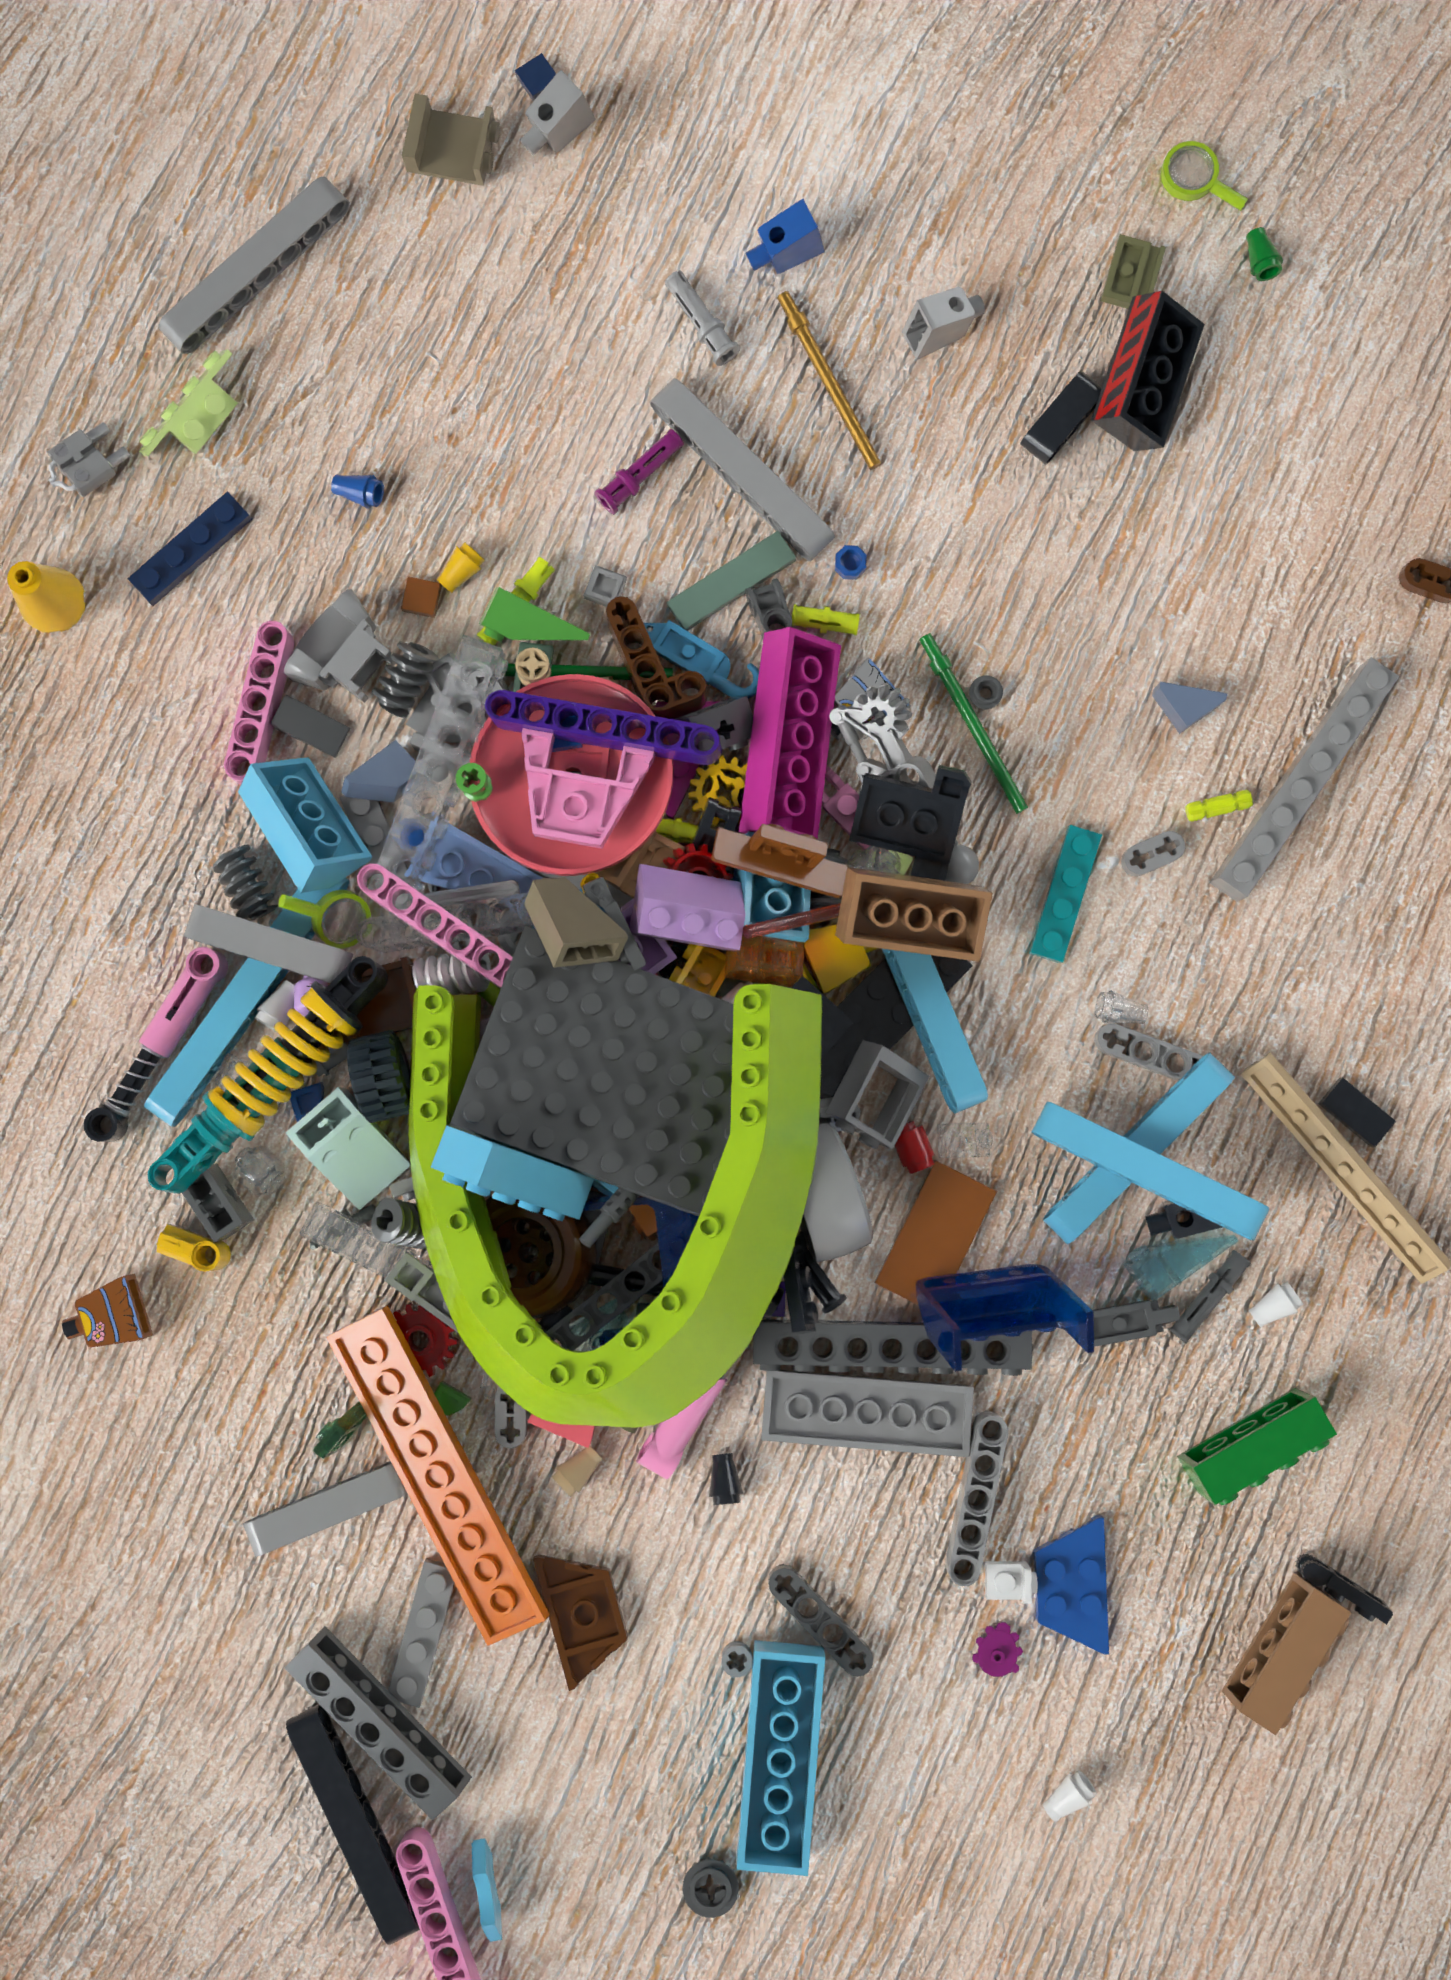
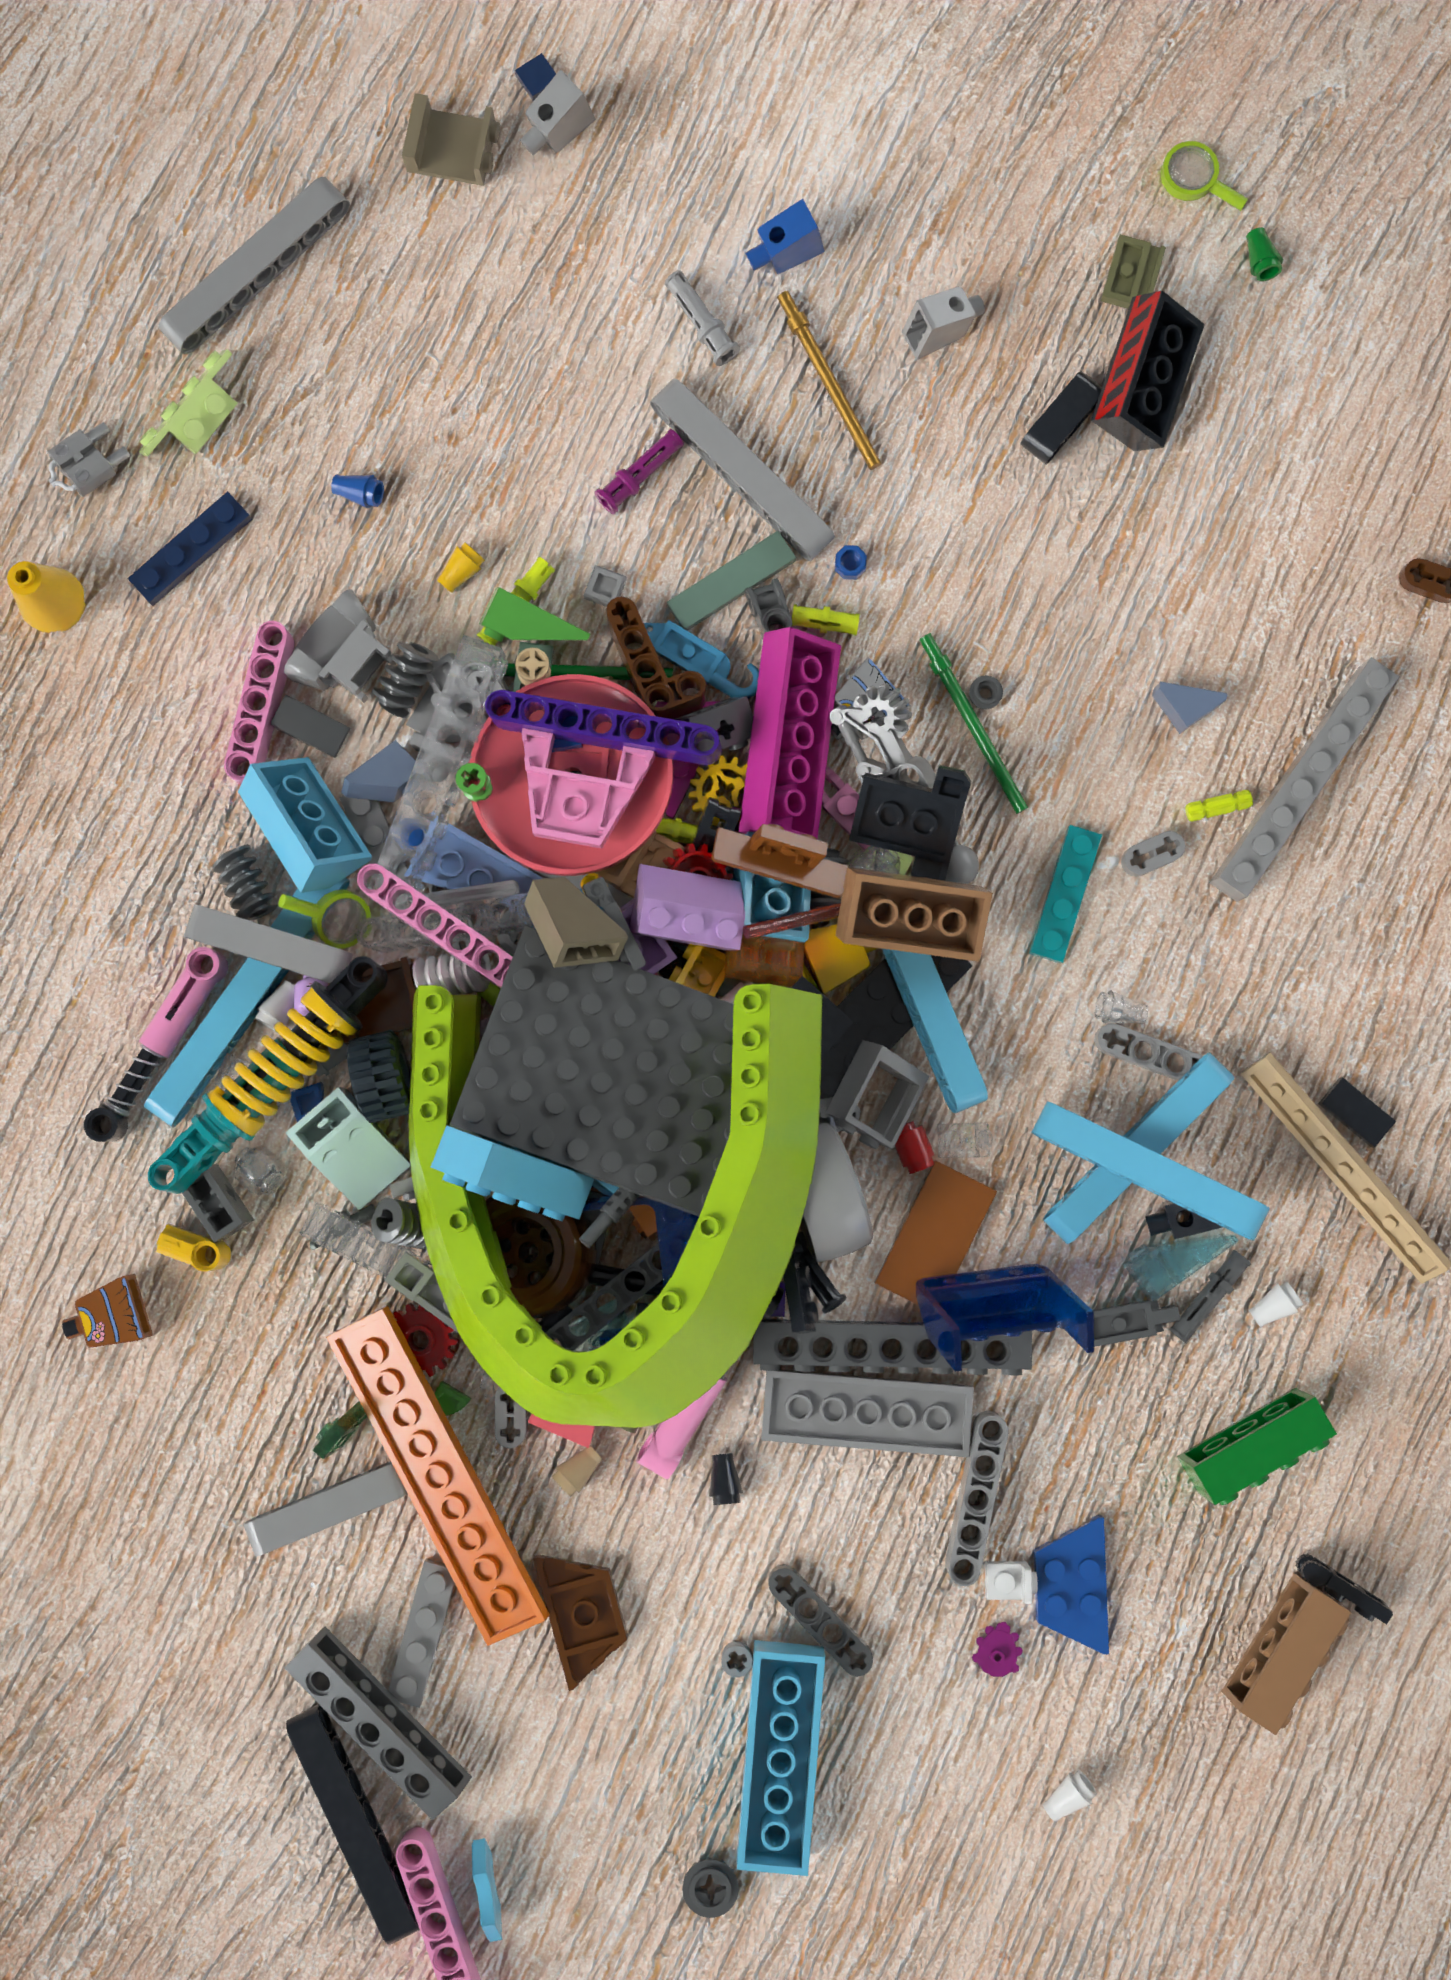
dark orange tile [401,577,442,618] -> none

